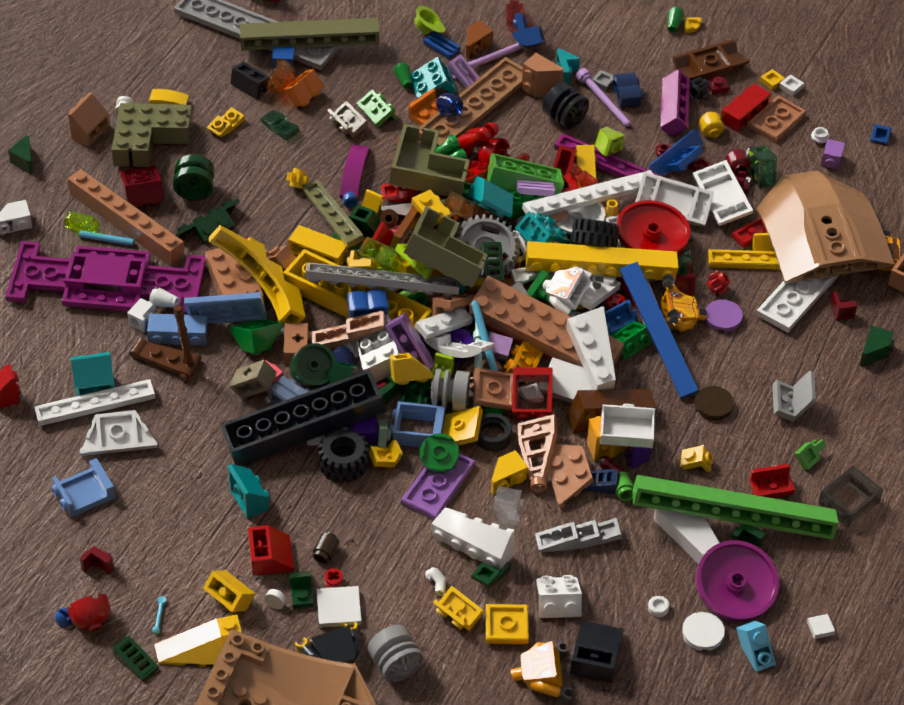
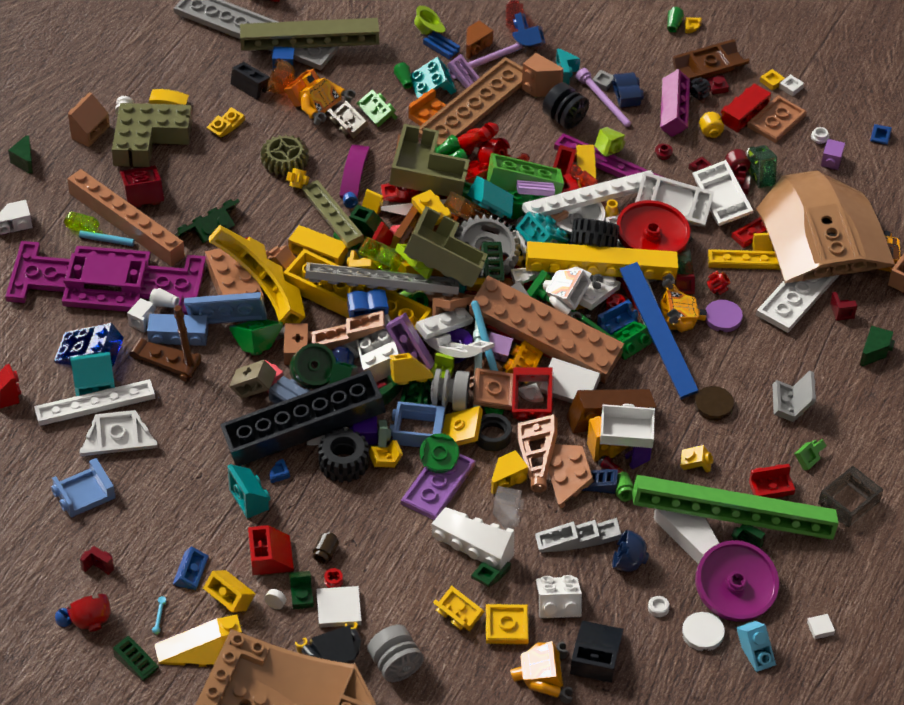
dark green wheel [173,155,215,201] -> none
clear green slope [260,110,300,141] -> none
reddish brown cone [380,209,399,227] -> none
white arm [425,567,446,596] -> none
clear blue head [436,93,463,117] -> none
white wedge [566,306,616,390] -> none
blue bracket [648,129,704,177] -> none
none -> clear blue slope [54,323,124,367]
none -> blue slope [173,546,209,590]
none -> olive gear [260,134,309,177]
none -> blue tile [270,459,290,483]
none -> torso [300,73,356,125]
none -> dark blue cylinder [612,530,649,572]

